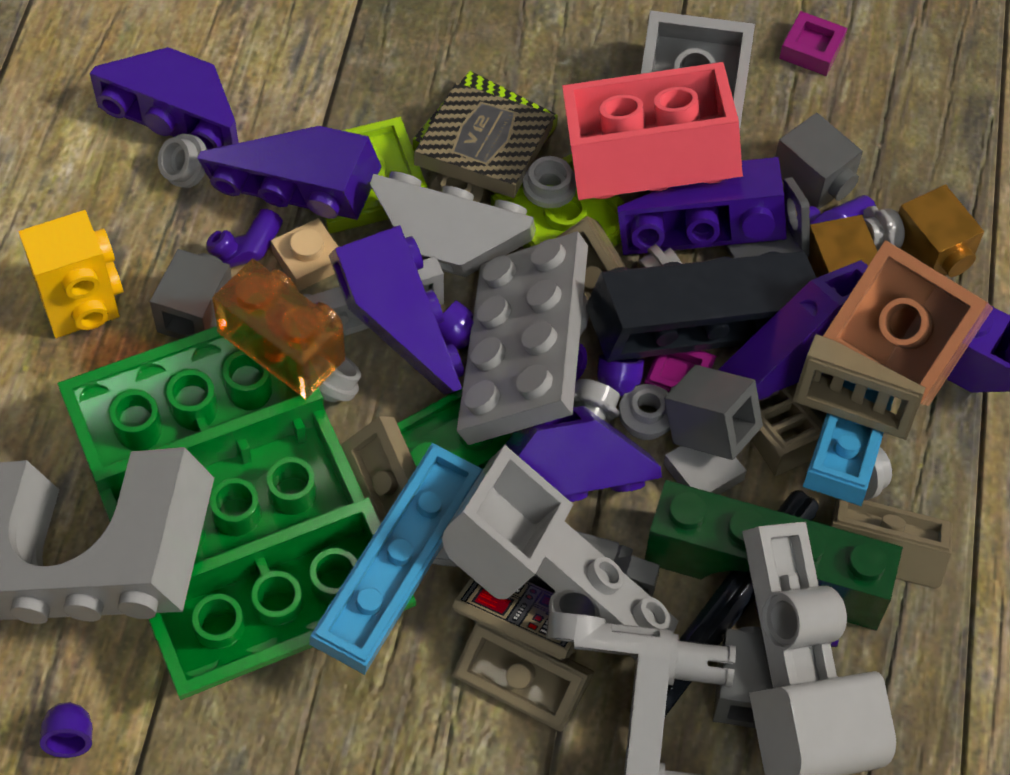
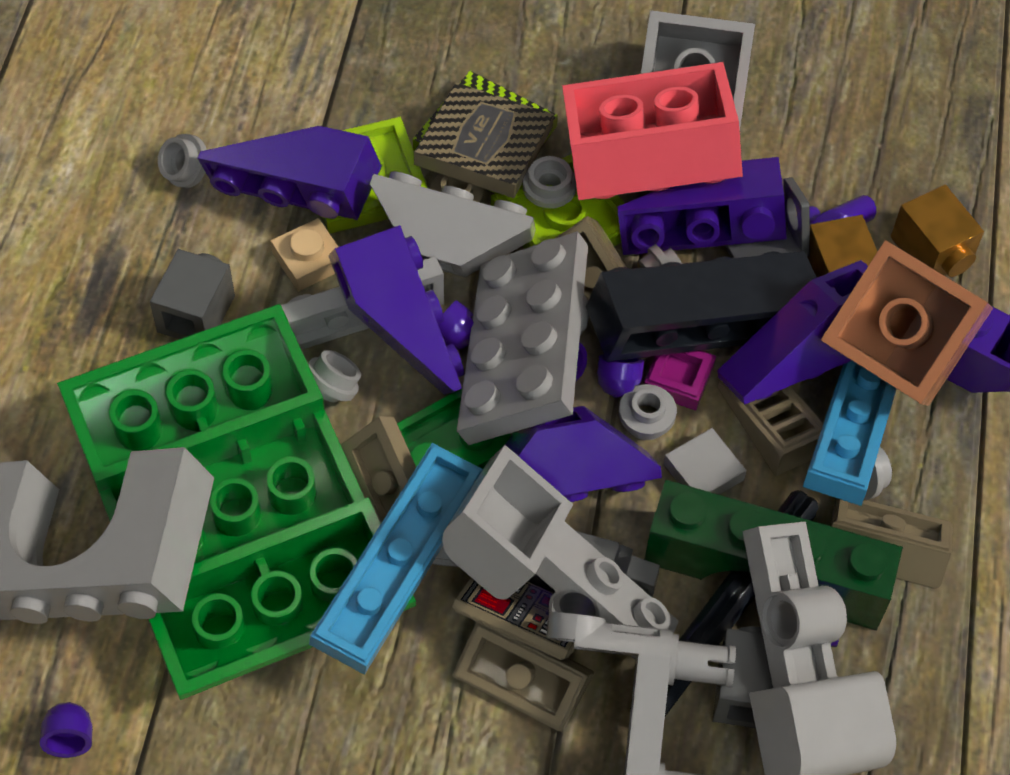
yellow brick [18,210,124,339] -> none
dark purple slope [90,47,239,150] -> none
dark purple arm [206,209,283,268] -> none
clear orange brick [212,258,345,399] -> none
light grey plate [573,379,620,421] -> none
dark grey brick [664,365,763,460] -> none
dark grey brick [775,112,863,209] -> none
magenta tile [779,11,848,76] -> none
dark tan slope [793,334,925,440] -> none
light grey plate [863,206,905,251] -> none

